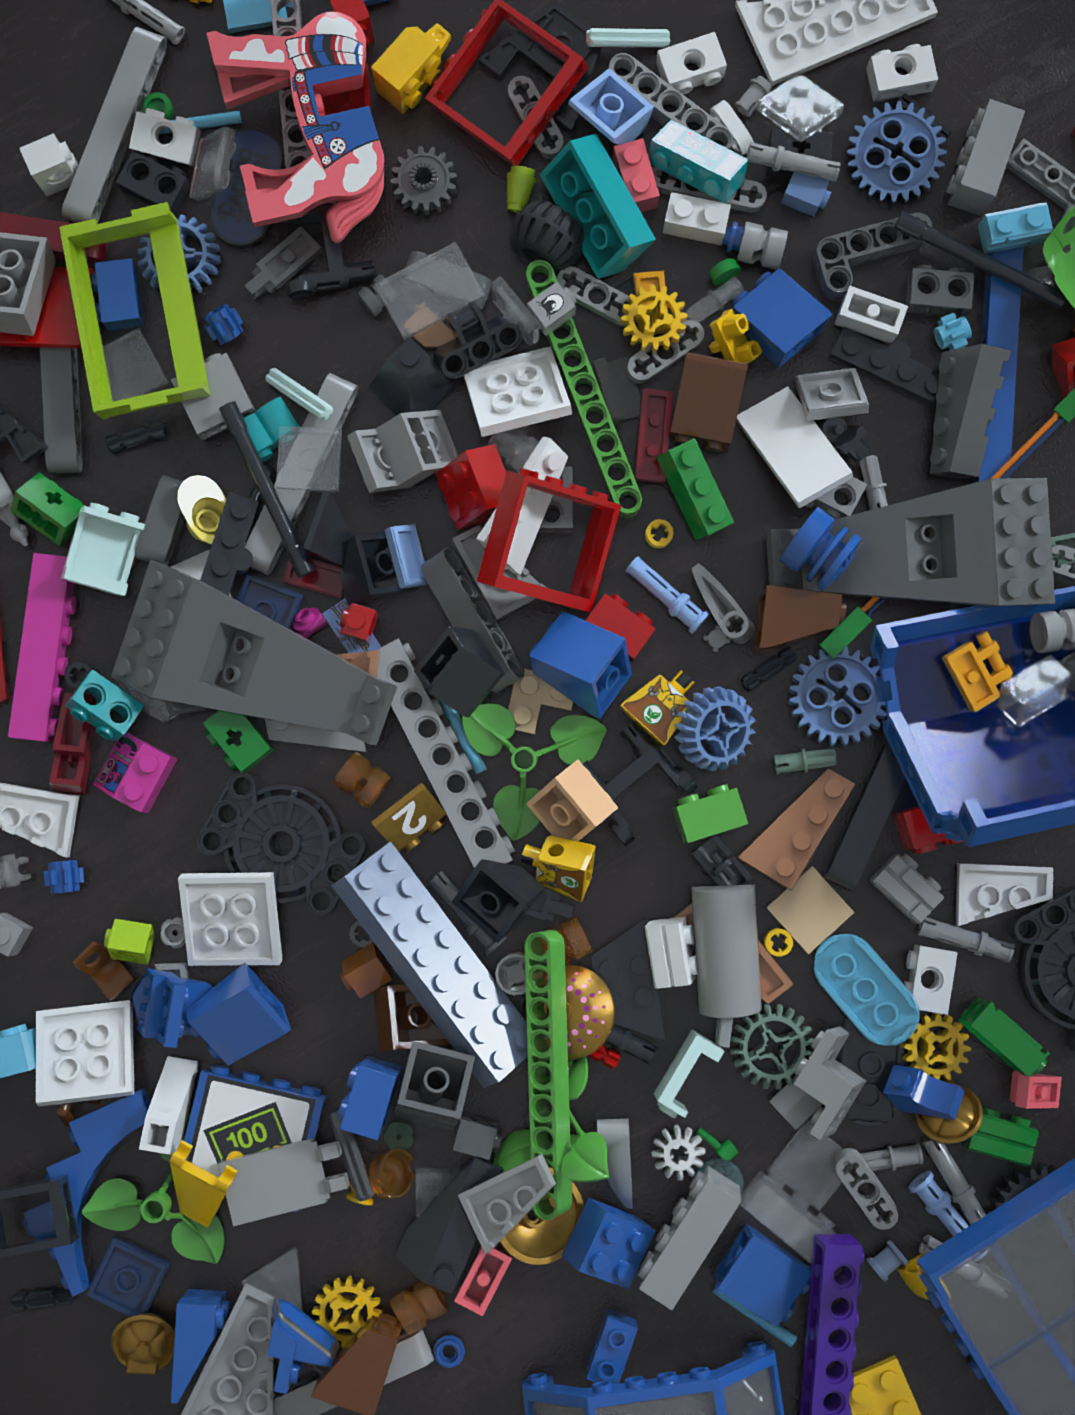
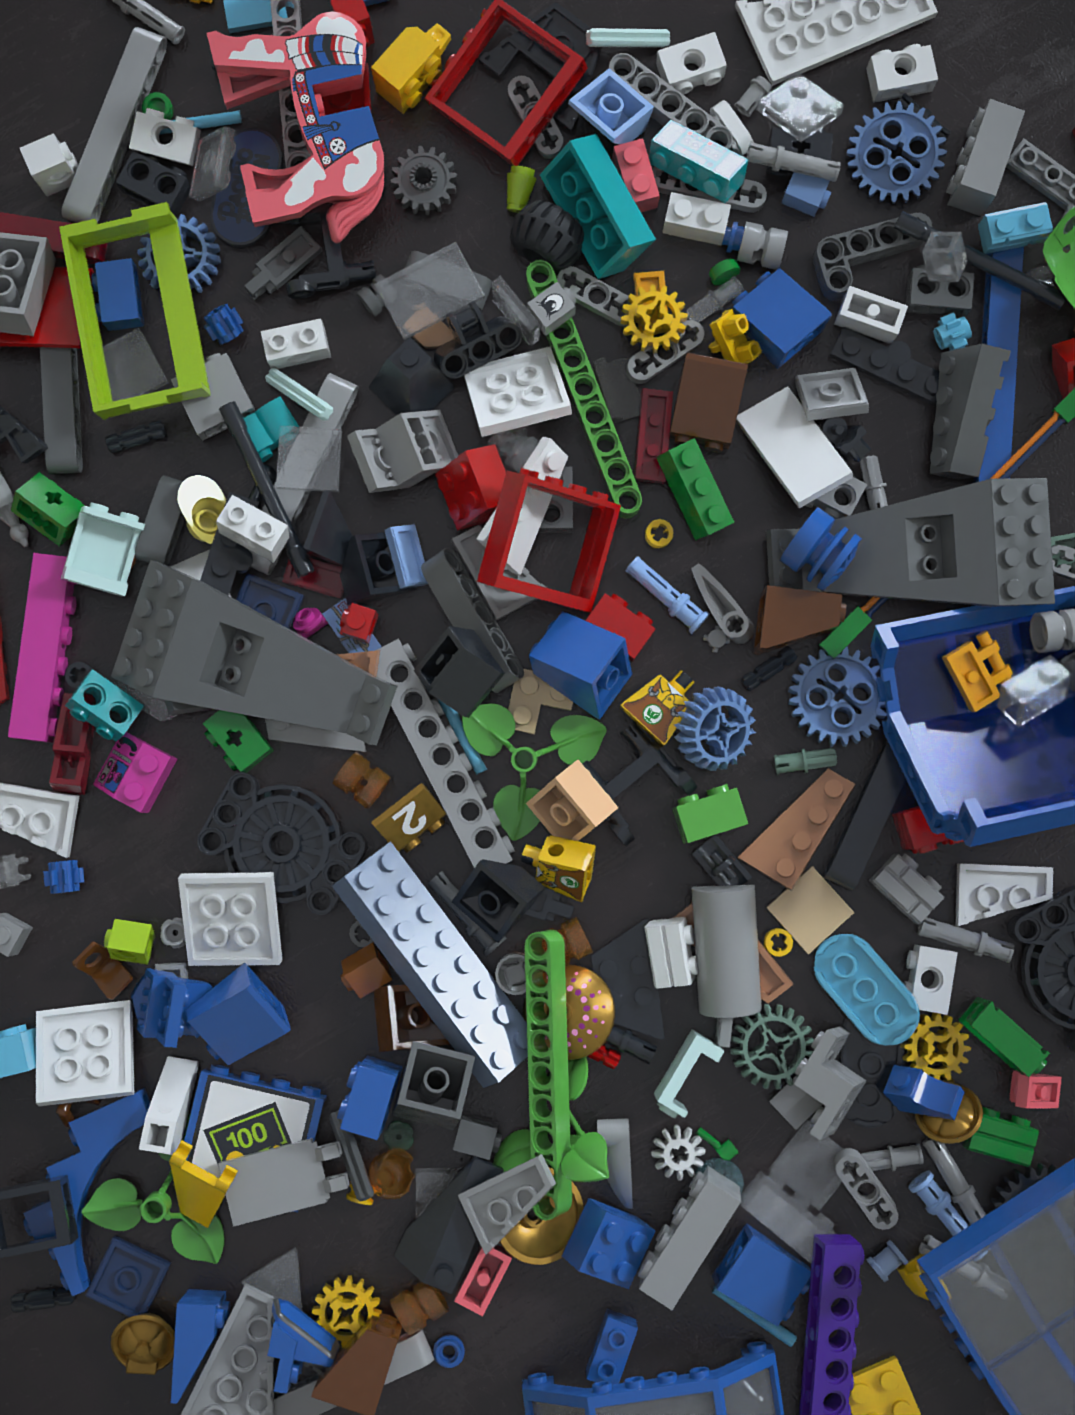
none -> white brick [216,495,289,563]
none -> white brick [261,318,331,369]
none -> clear brick [922,232,967,282]

